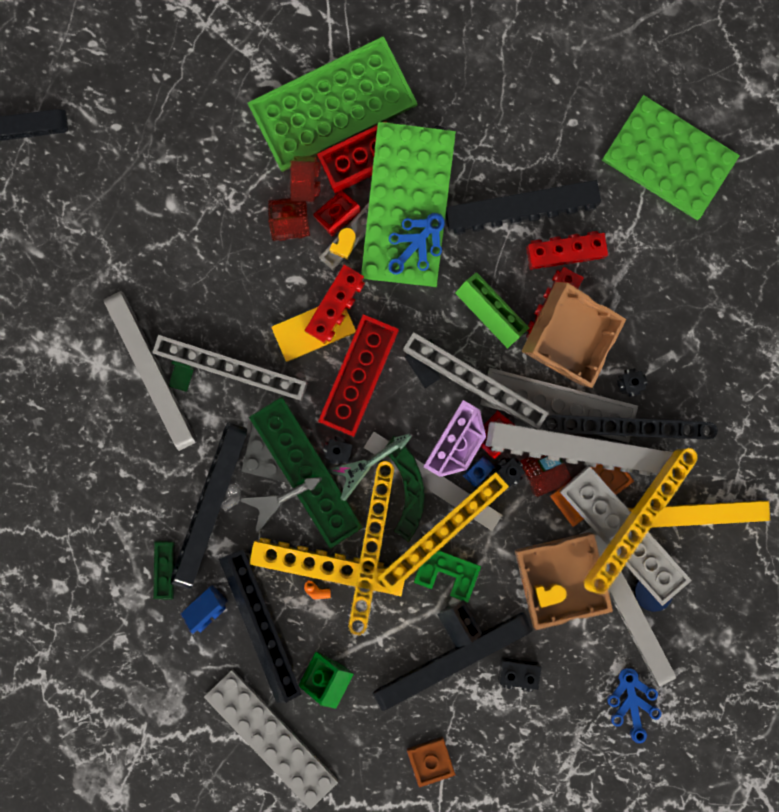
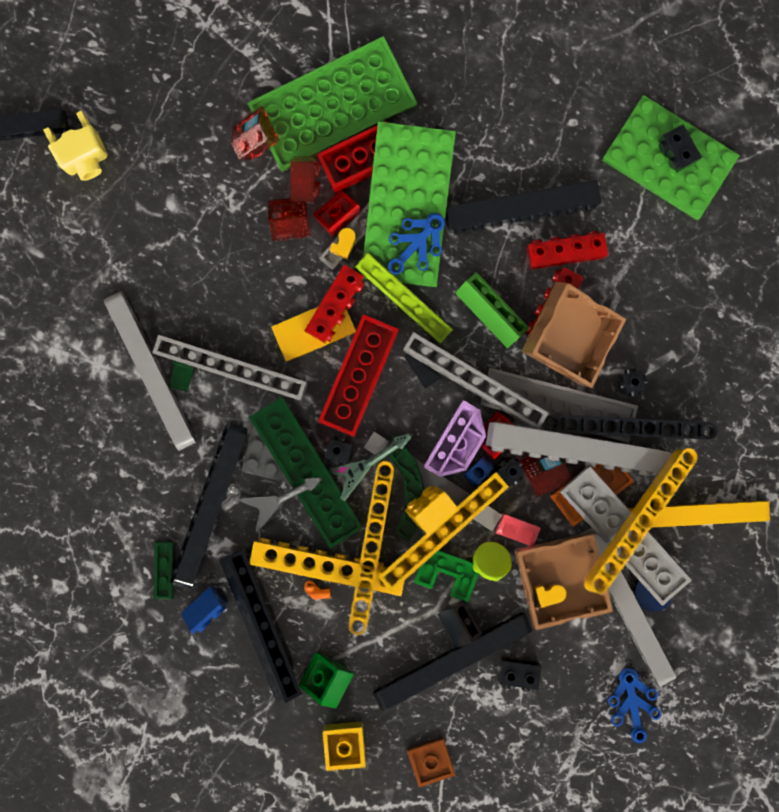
light grey plate [204,669,339,810] -> none
none -> light yellow piece [44,111,107,180]
none -> clear red slope [231,107,280,160]
none -> yellow brick [323,721,366,771]
none -> lime tile [355,252,453,344]
none -> yellow brick [405,485,458,535]
none -> lime tile [473,542,512,581]
none -> coral hinge [495,513,541,546]
none -> black brick [658,124,702,173]

